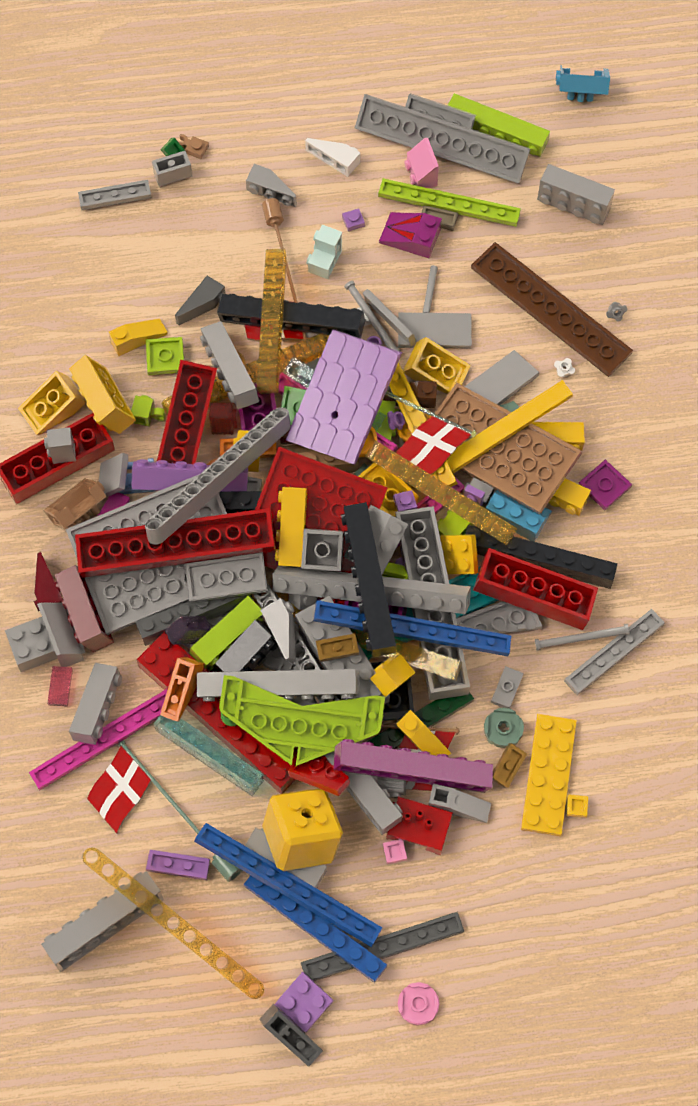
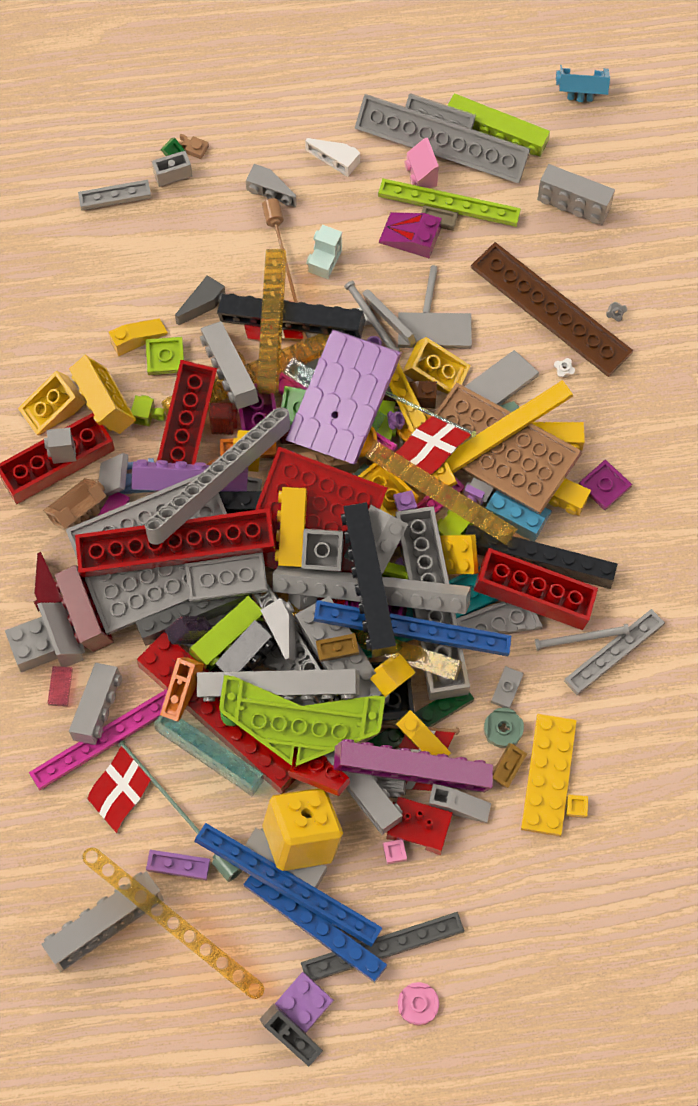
medium lavender plate [342,208,365,231] -> none

